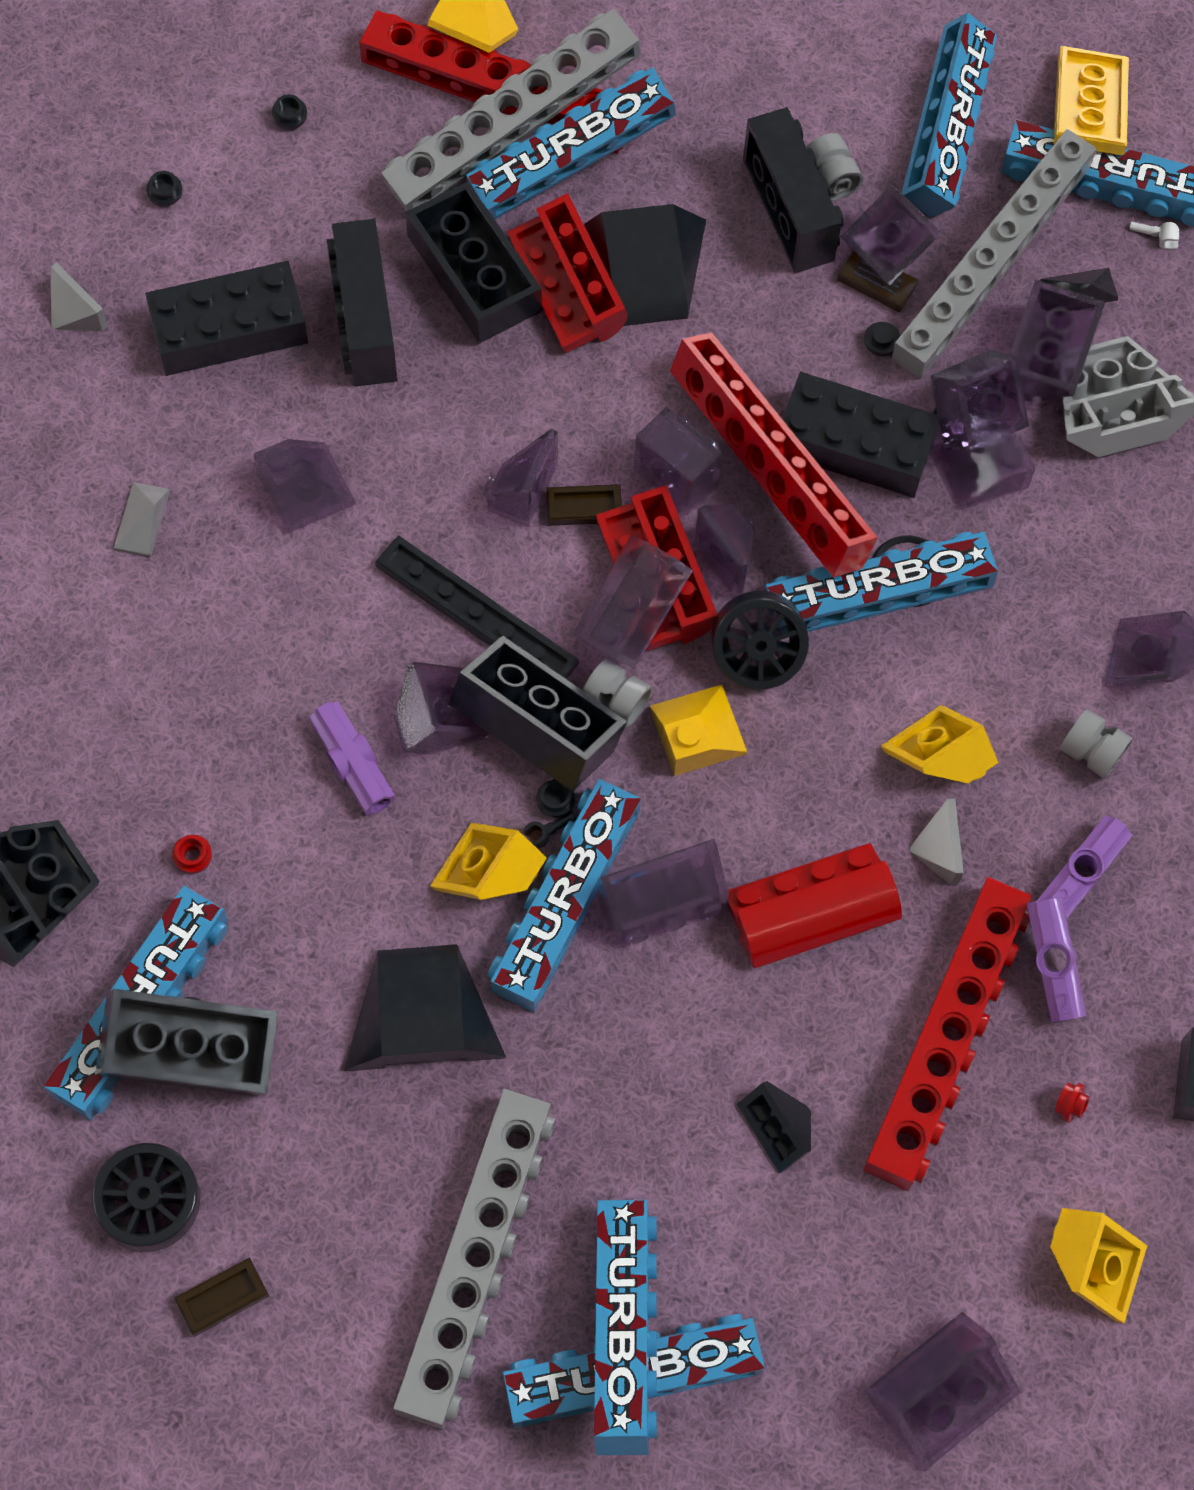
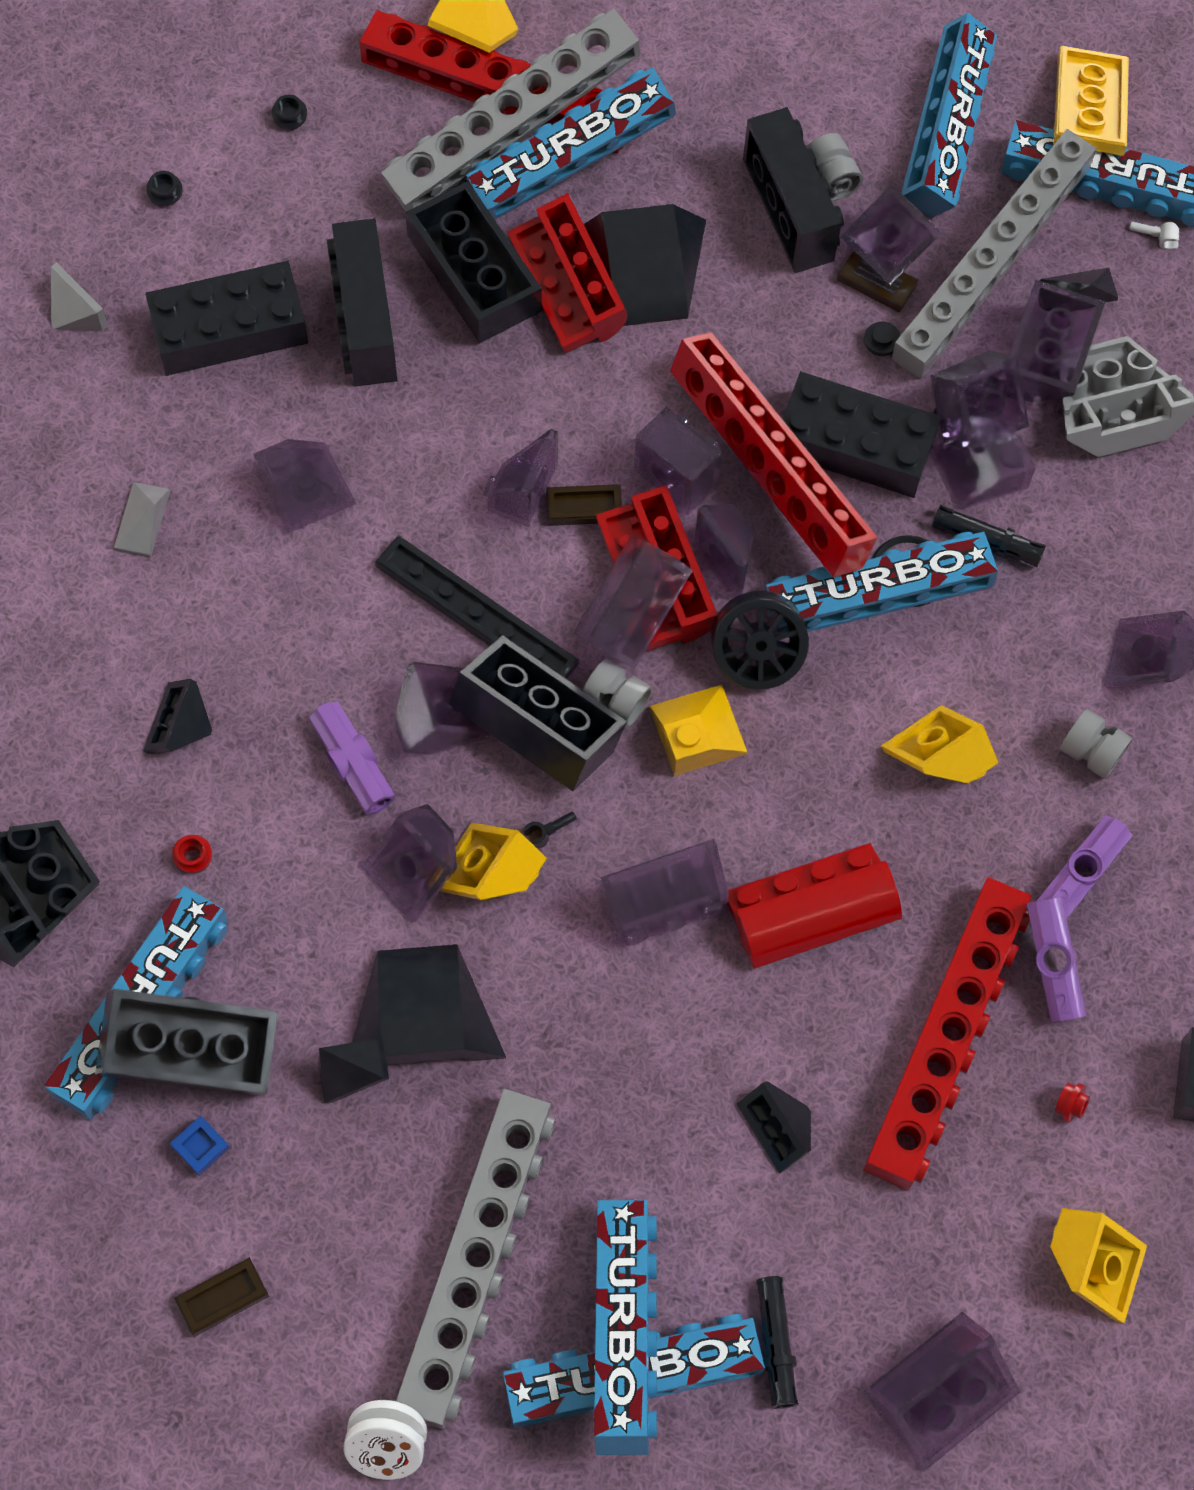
black wheel [92,1143,200,1252] -> none
brick [487,779,641,1013] -> none
black plate [536,779,575,818] -> none
light grey slope [909,798,964,885] -> none
none -> black slope [143,679,212,754]
none -> blue plate [170,1115,230,1176]
none -> black slope [318,1039,389,1104]
none -> white head [343,1400,427,1480]
none -> clear purple slope [361,804,457,923]
none -> black pin [756,1276,799,1409]
none -> black pin [932,505,1046,567]

